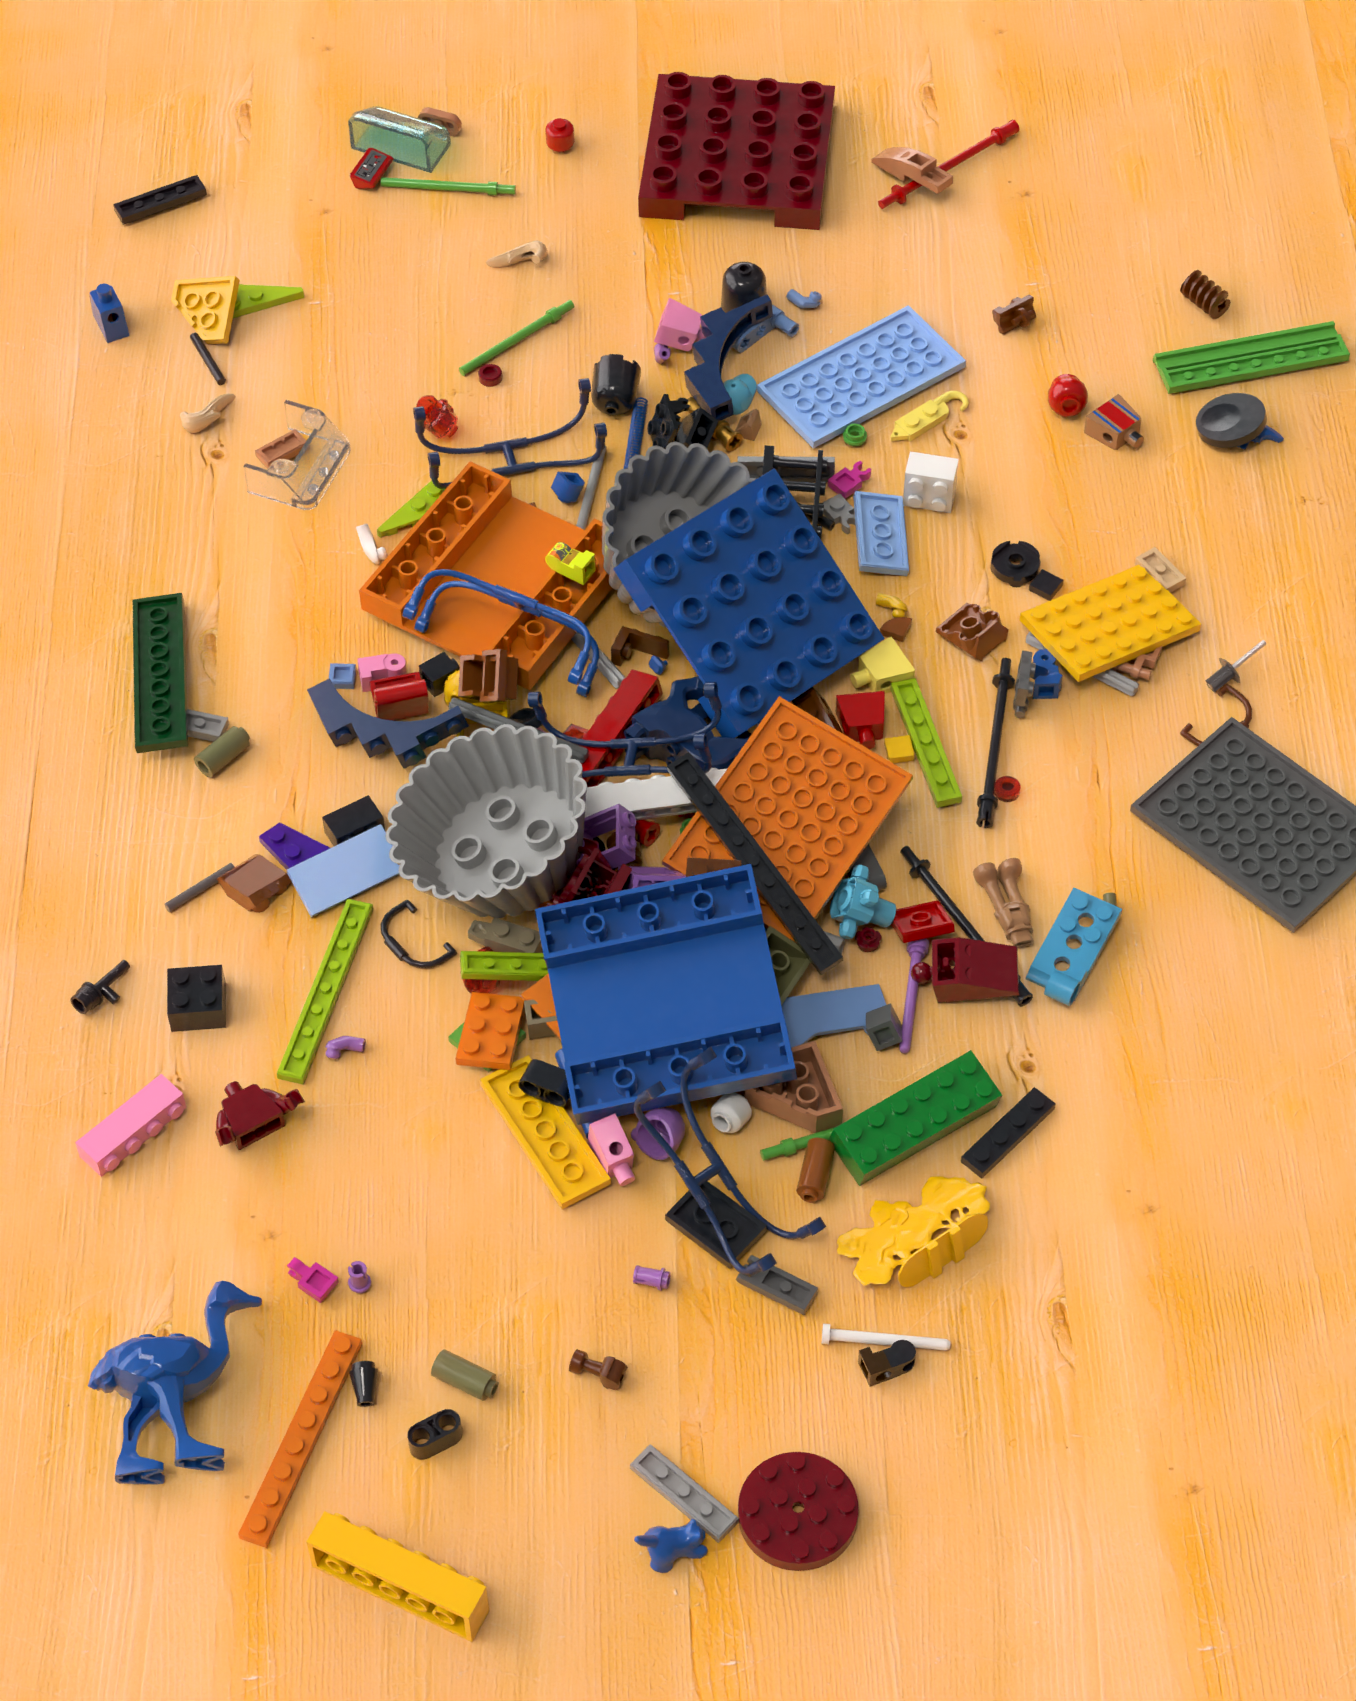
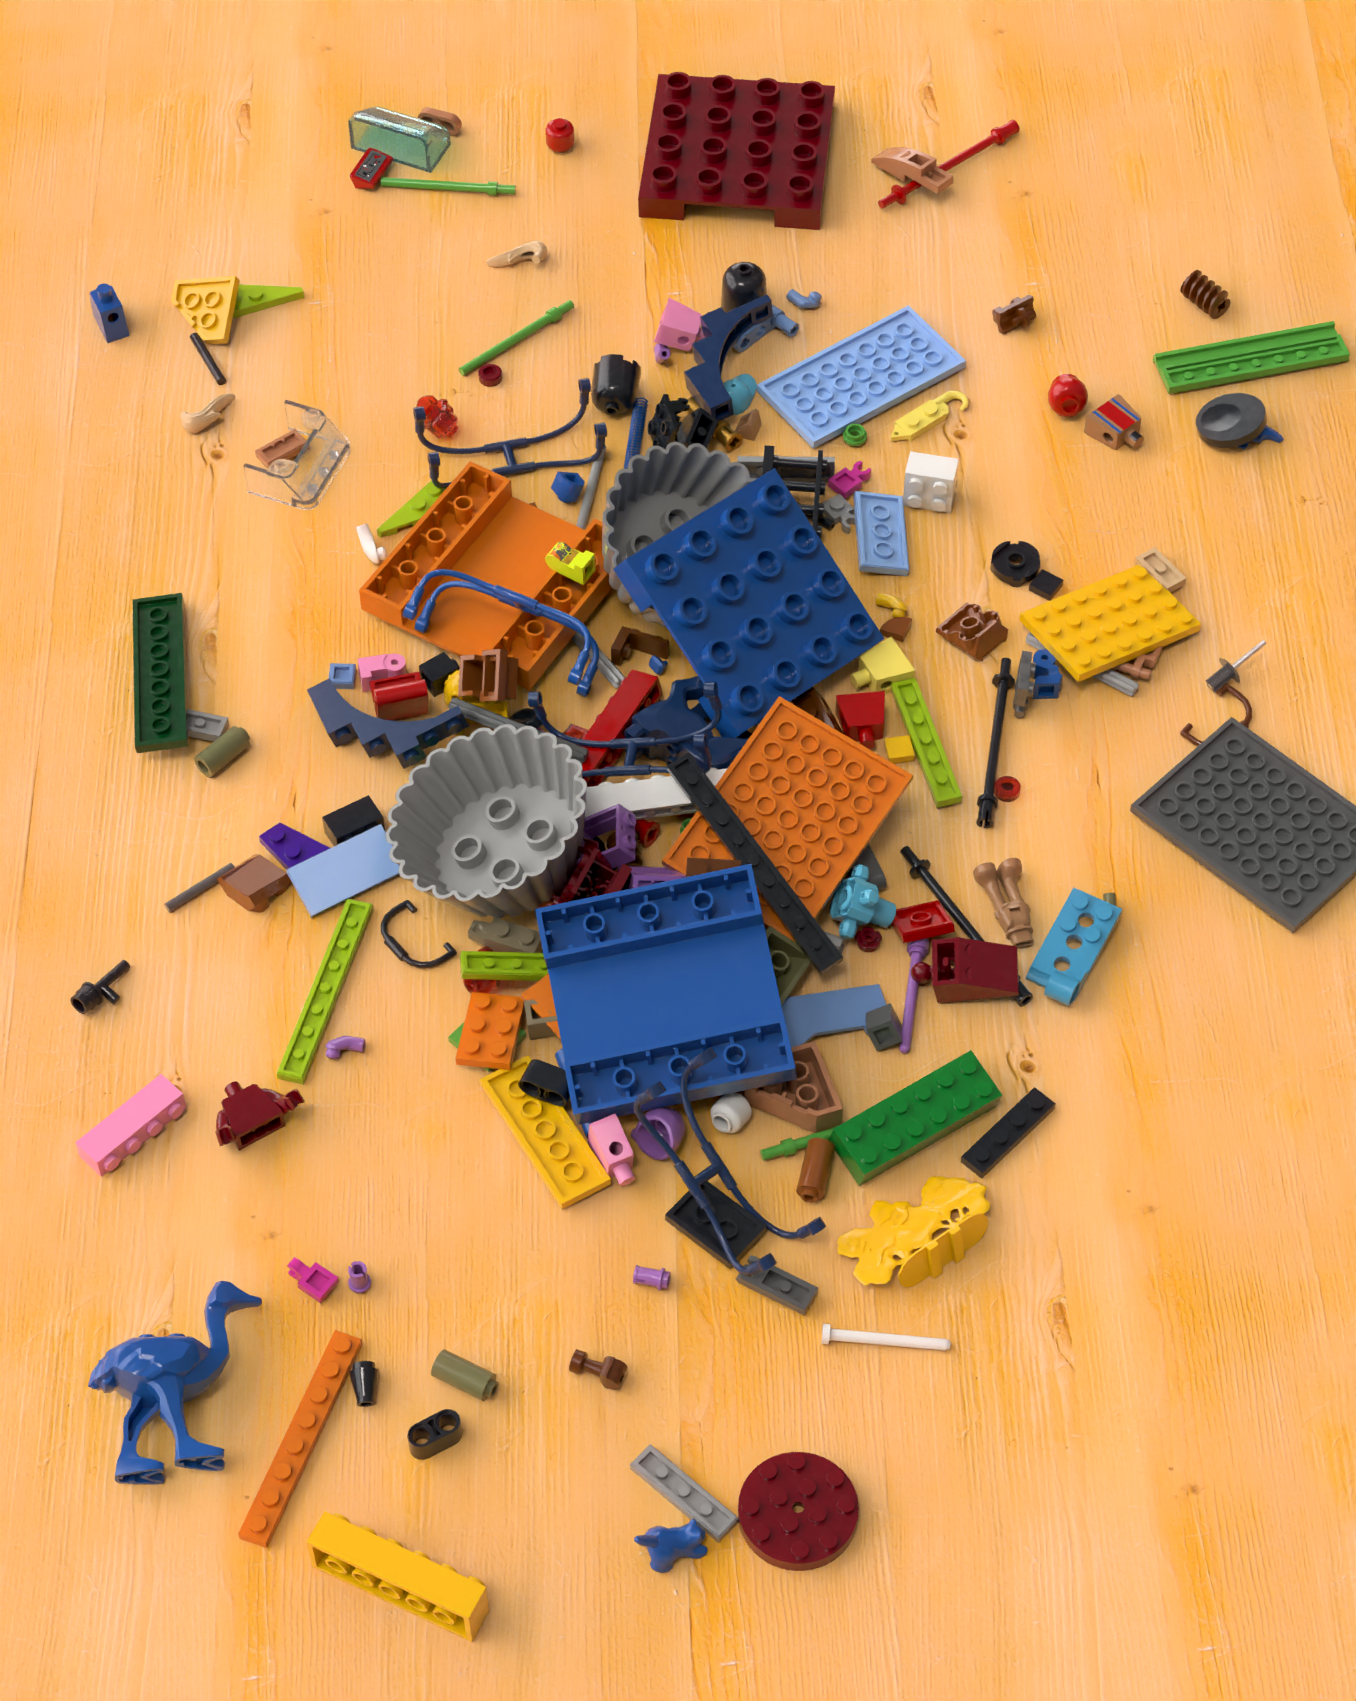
black plate [113,175,207,225] -> none
black brick [167,964,226,1032] -> none
leg [858,1340,916,1387] -> none

